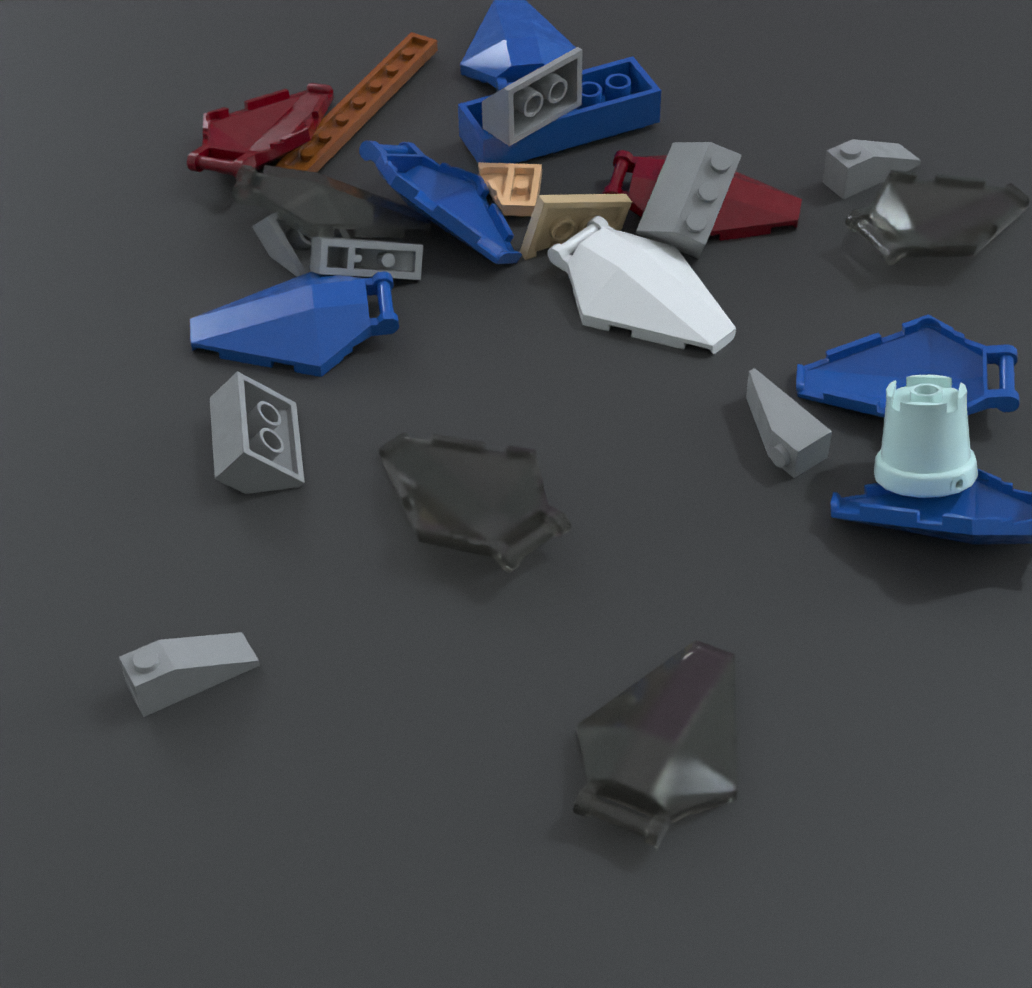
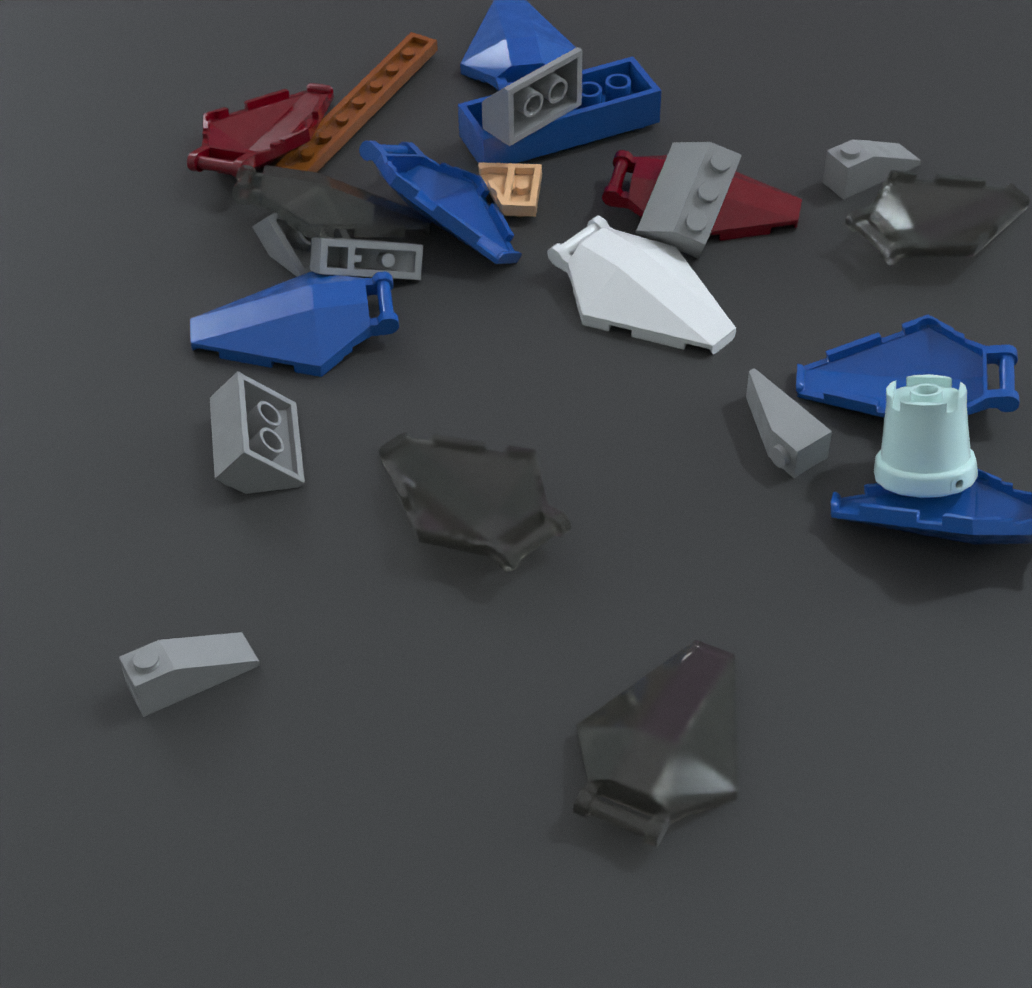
tan wing [520,194,632,260] -> none

